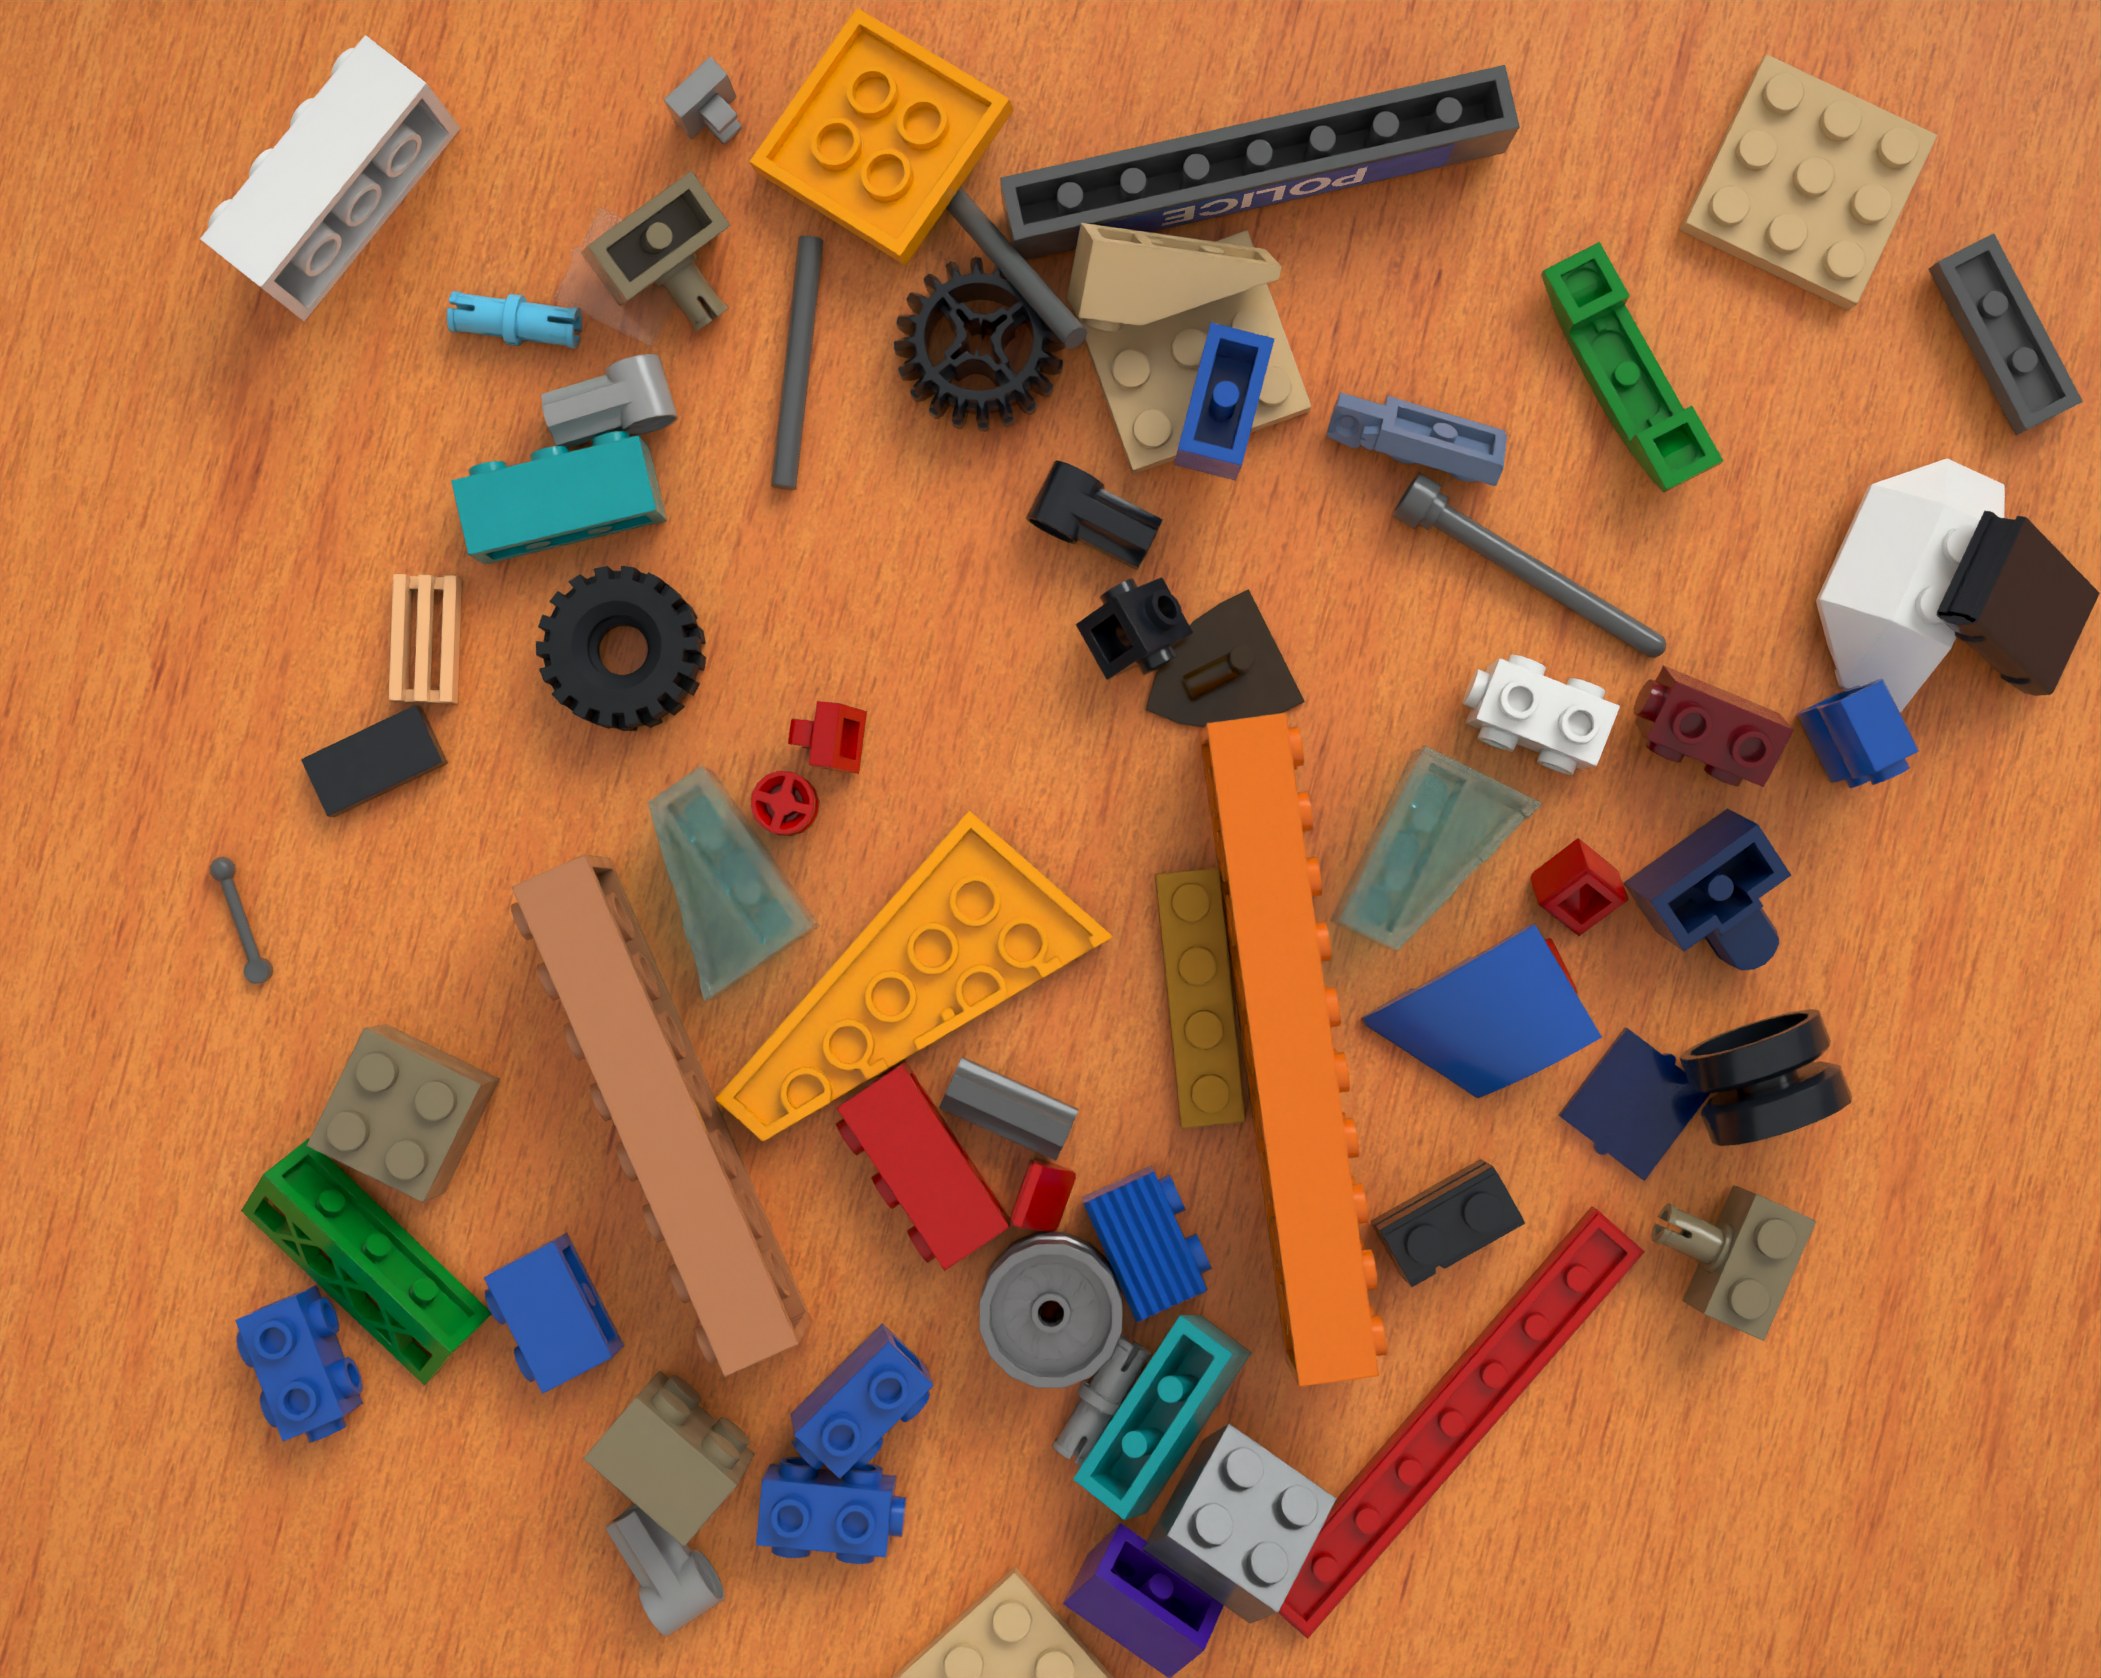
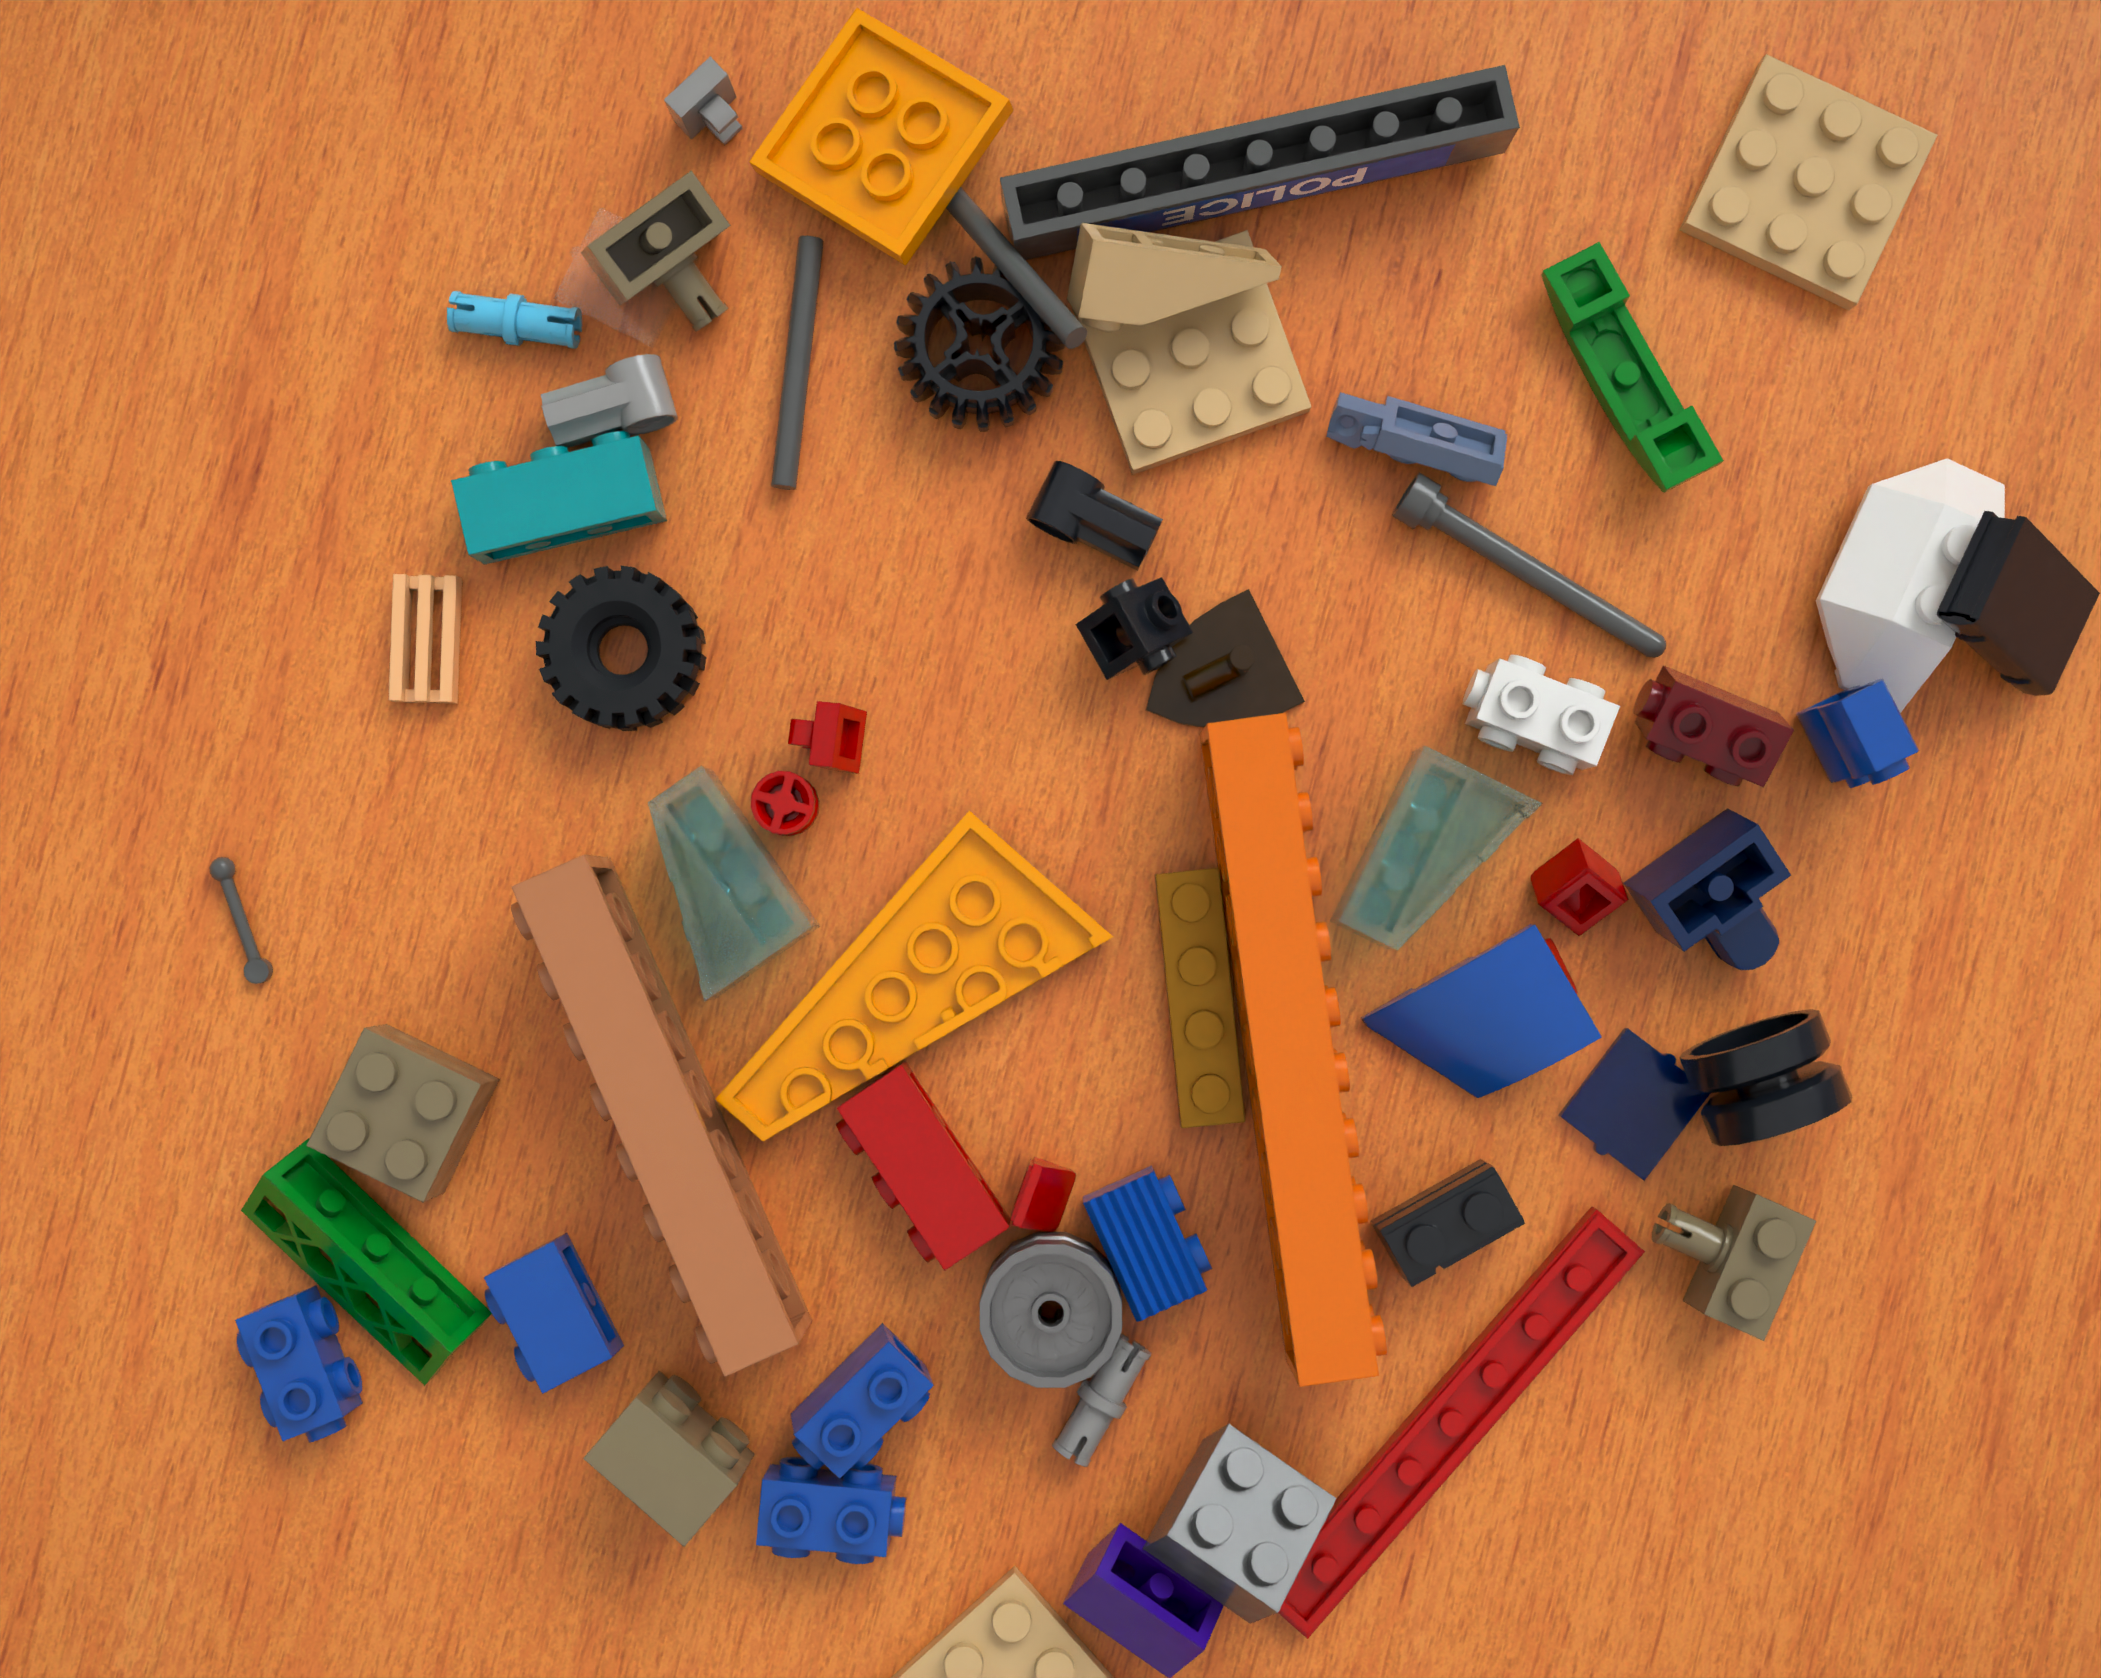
white brick [200,35,461,322] -> none
black tile [301,705,448,817] -> none
light grey piece [605,1504,725,1636] -> none
dark grey axle [939,1057,1079,1160] -> none
teal brick [1073,1315,1252,1520] -> none
blue brick [1174,322,1275,481] -> none
dark grey plate [1929,233,2083,435] -> none

